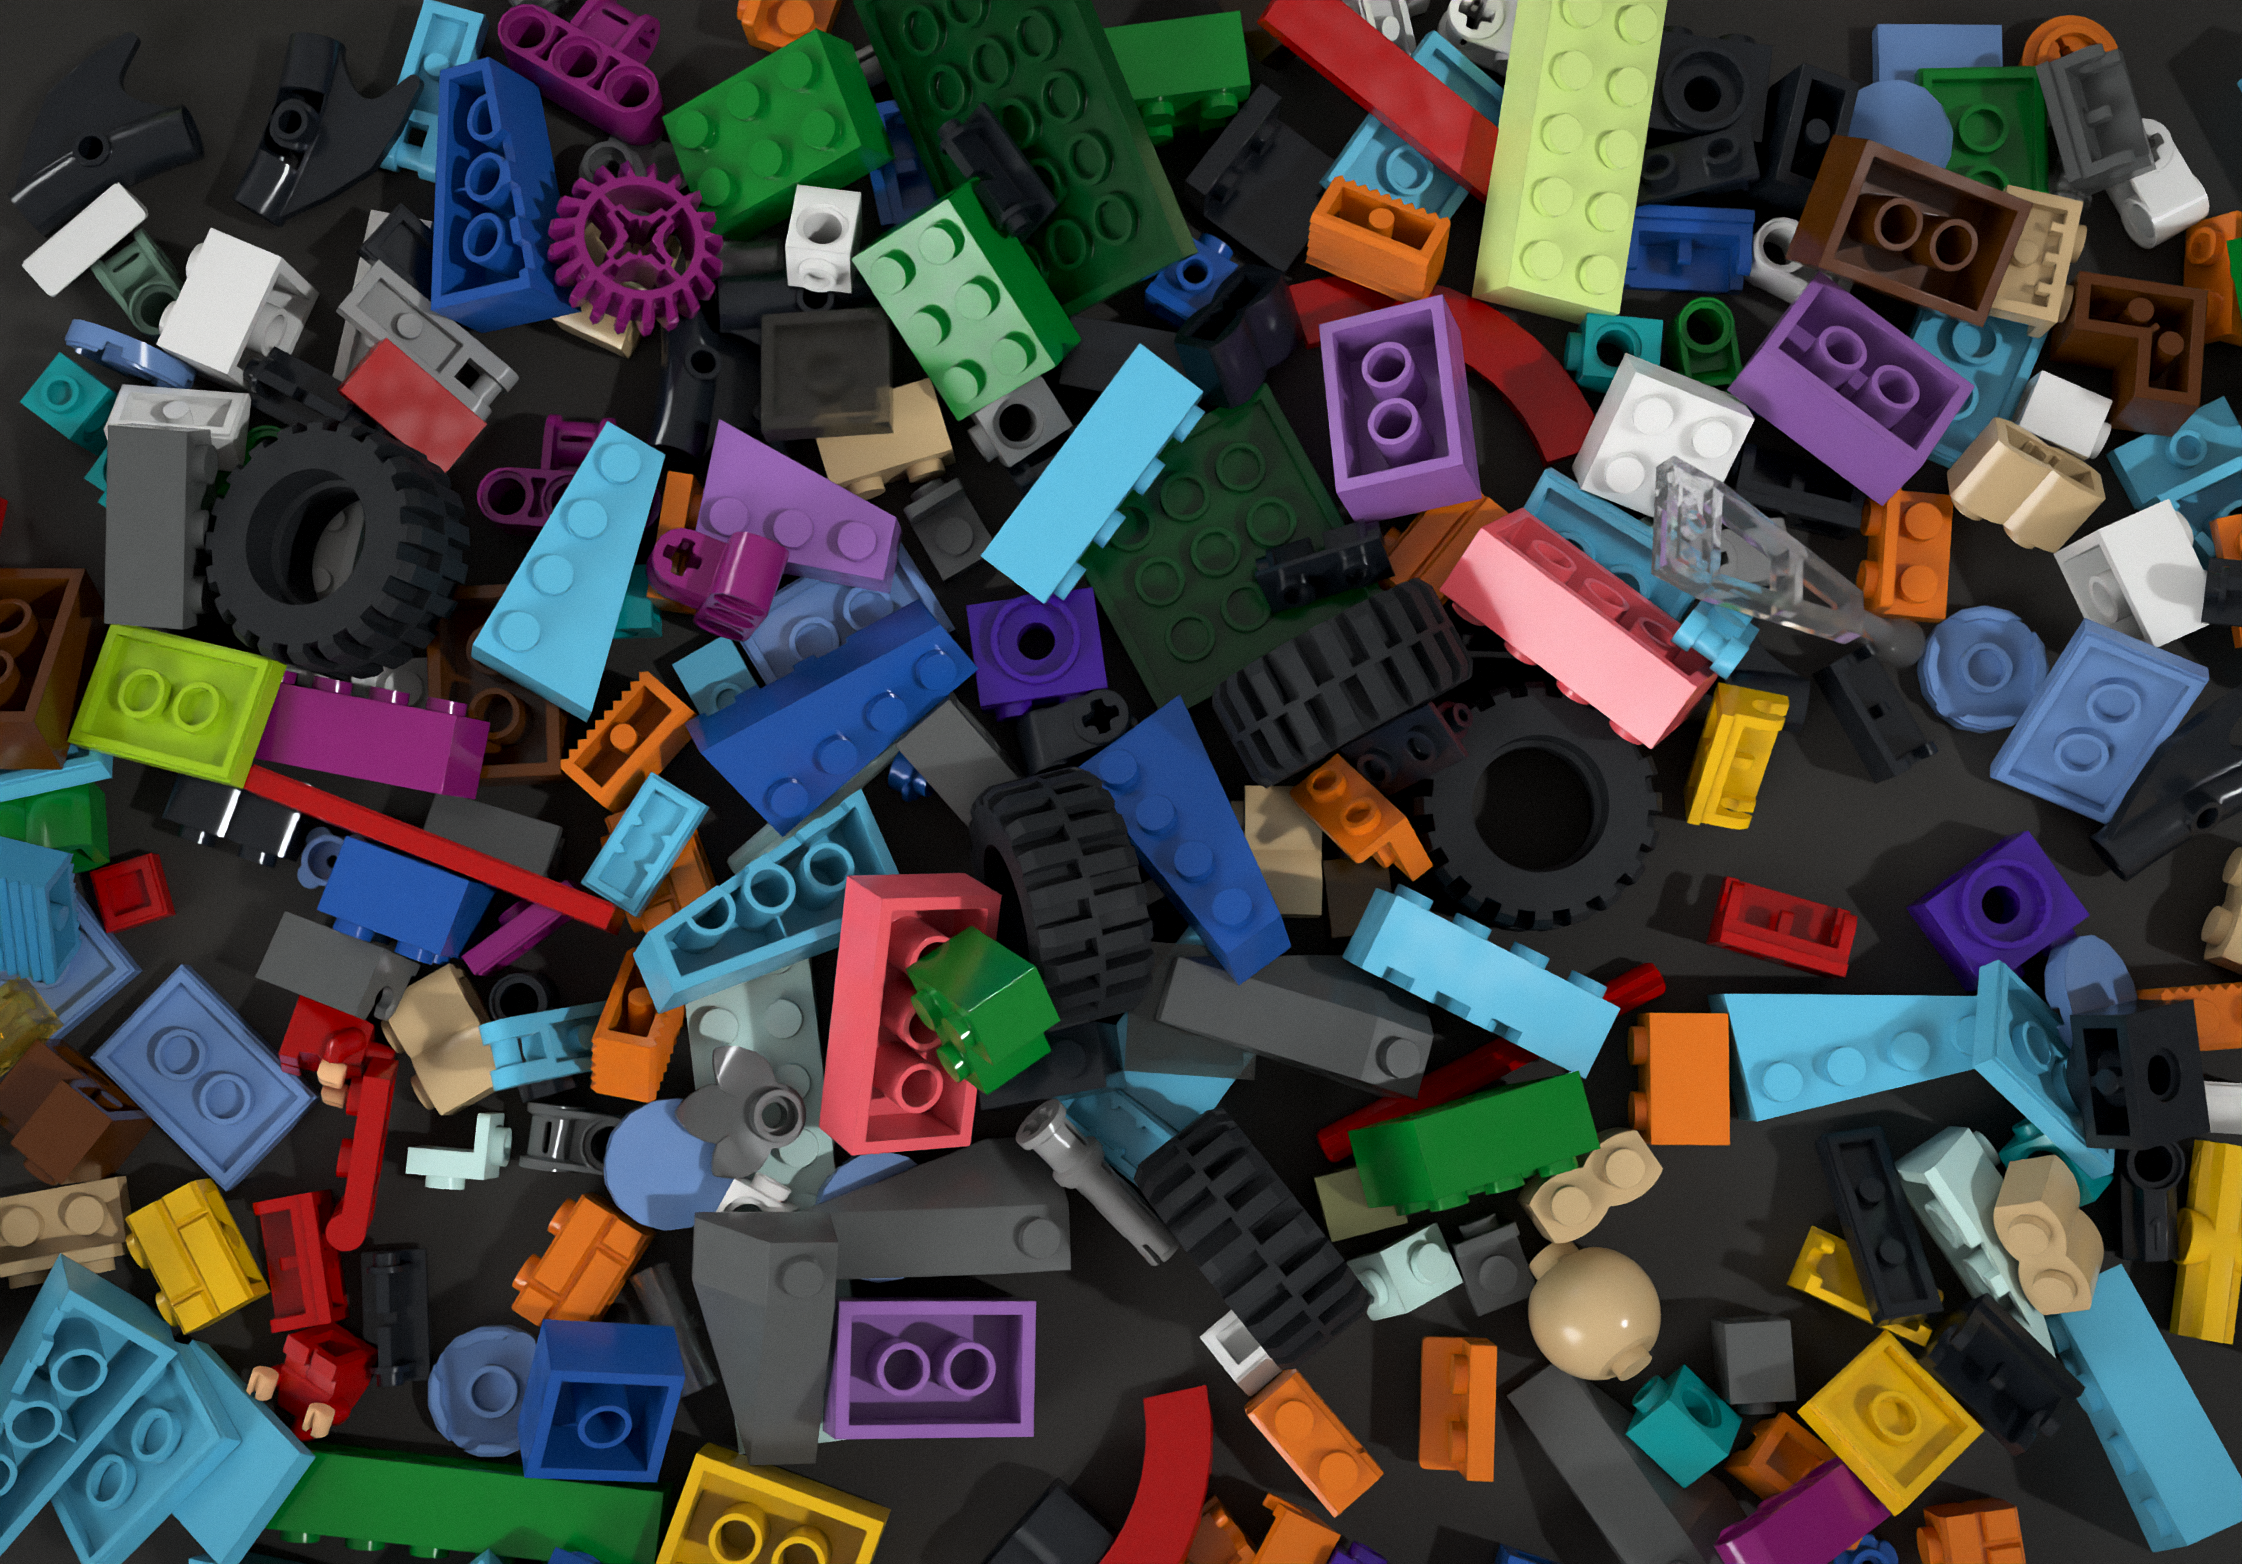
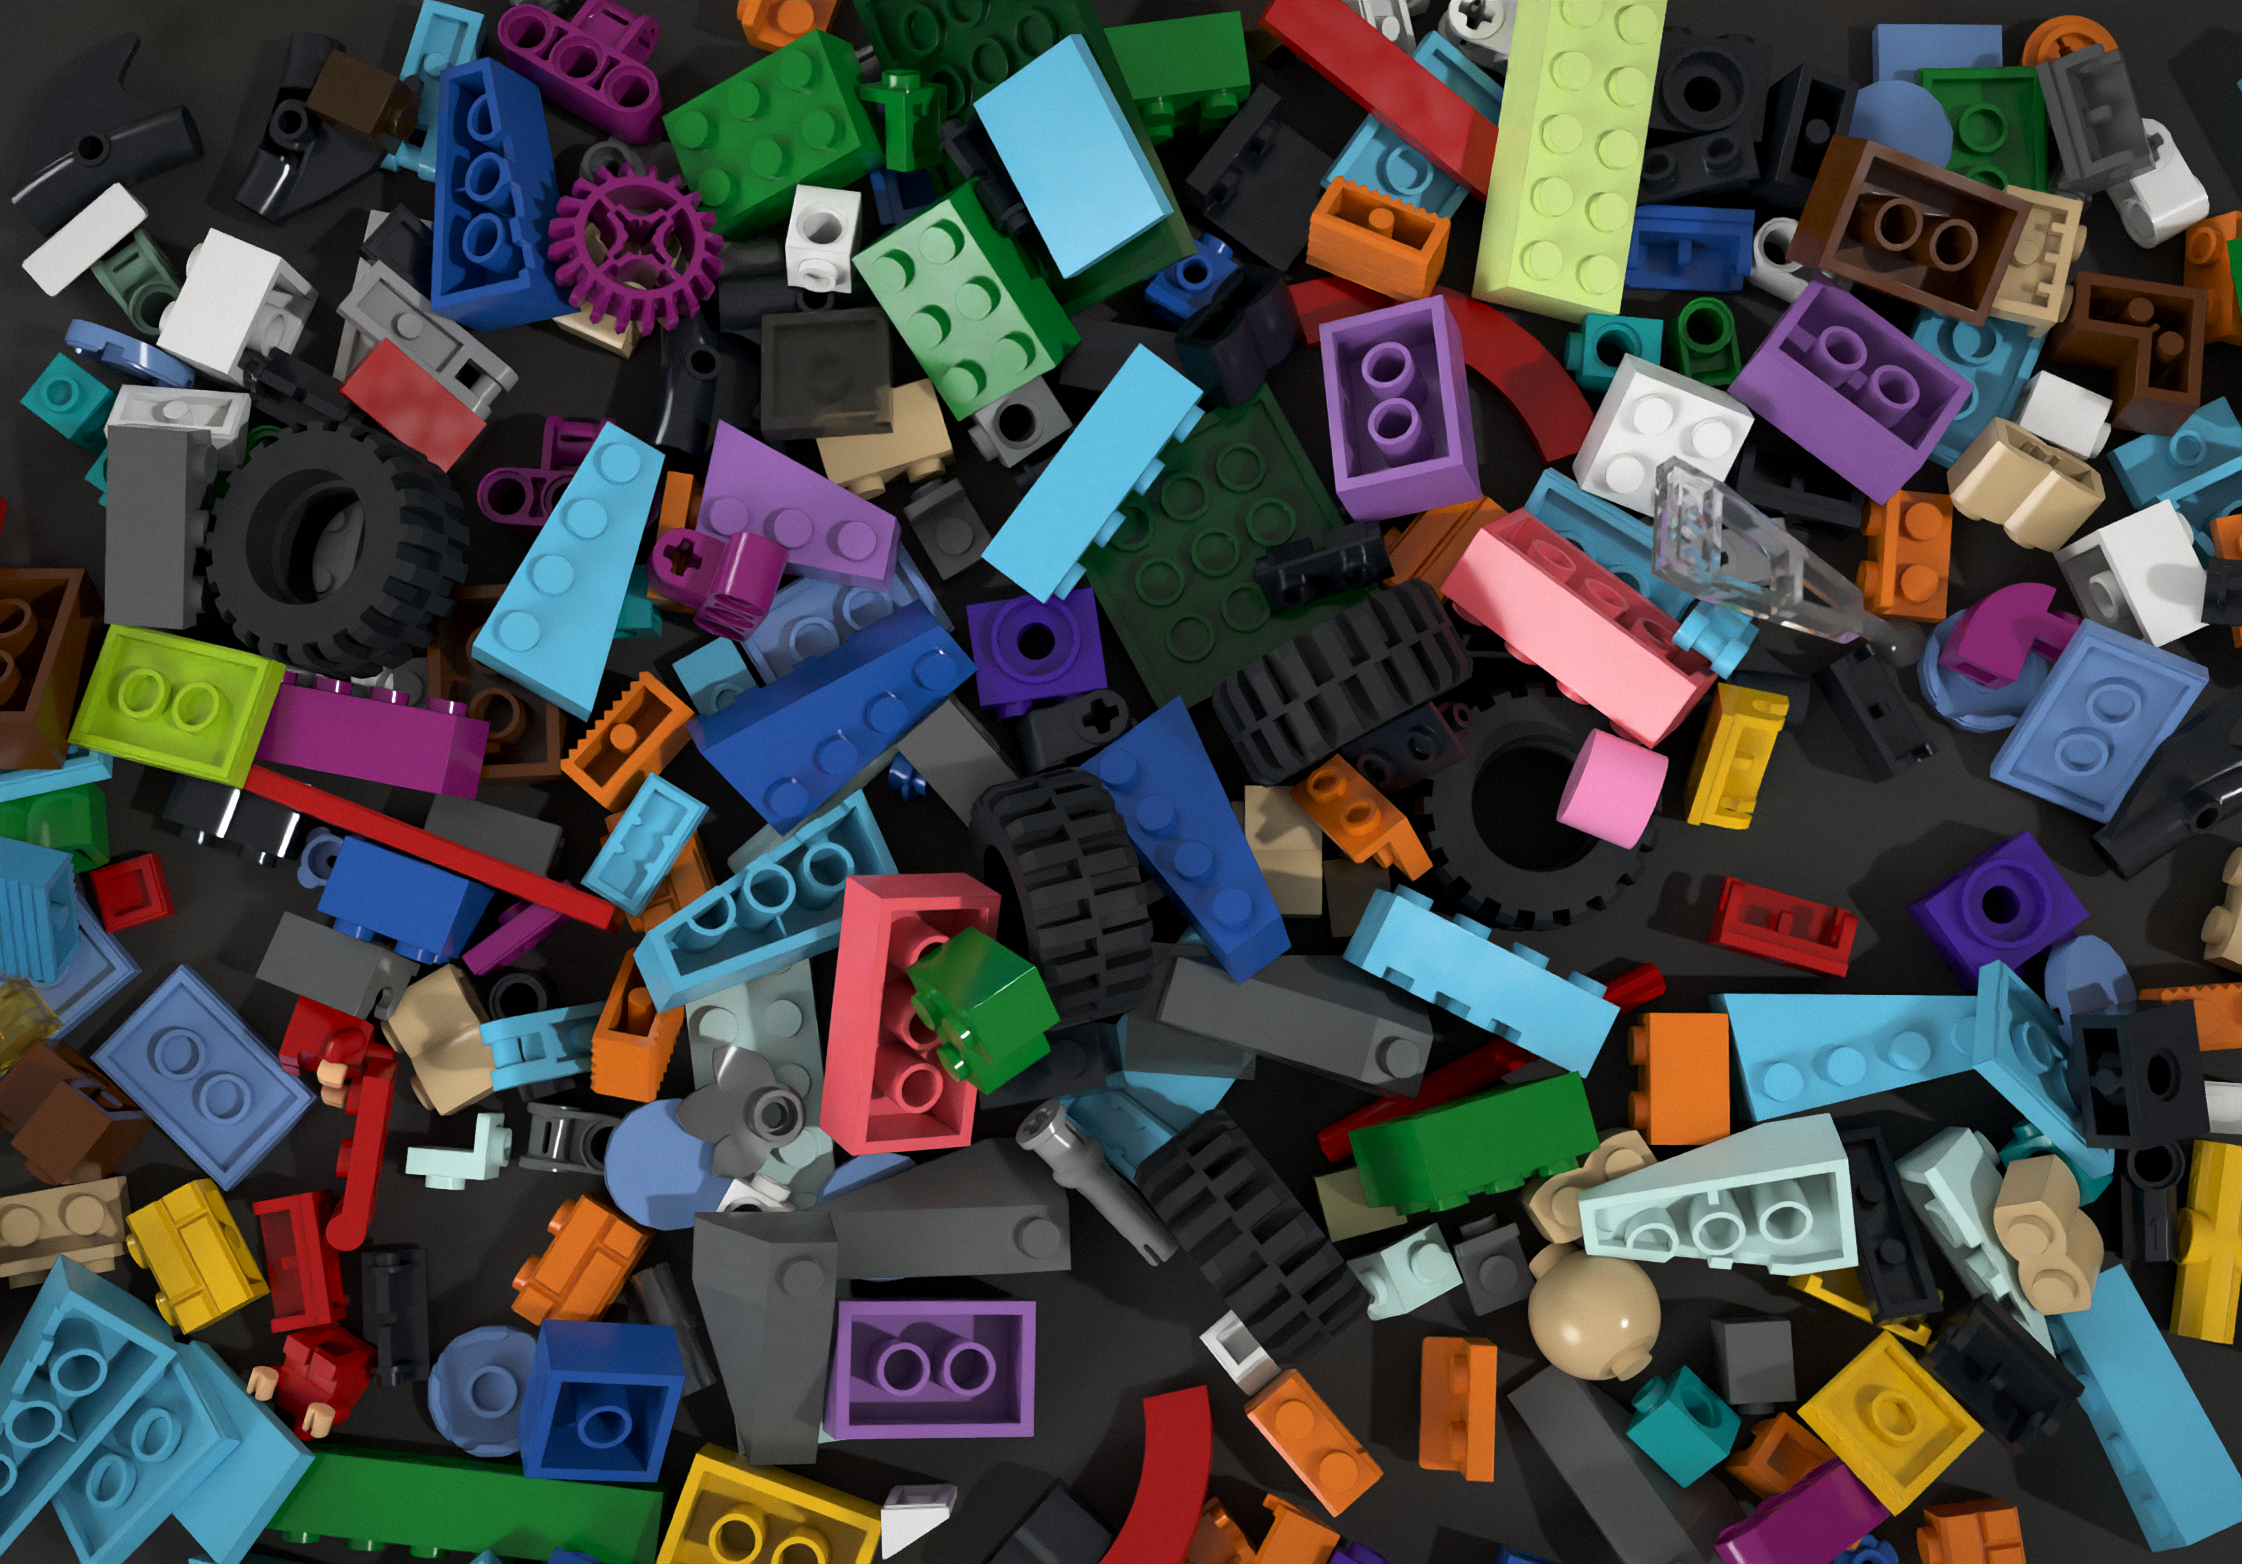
none -> dark brown brick [305,48,423,156]
none -> green bracket [859,69,948,172]
none -> white slope [881,1483,957,1560]
none -> medium azure tile [973,34,1175,279]
none -> bright pink piece [1556,728,1669,850]
none -> light aqua wedge [1577,1113,1859,1276]
none -> magenta brick [1937,583,2083,690]

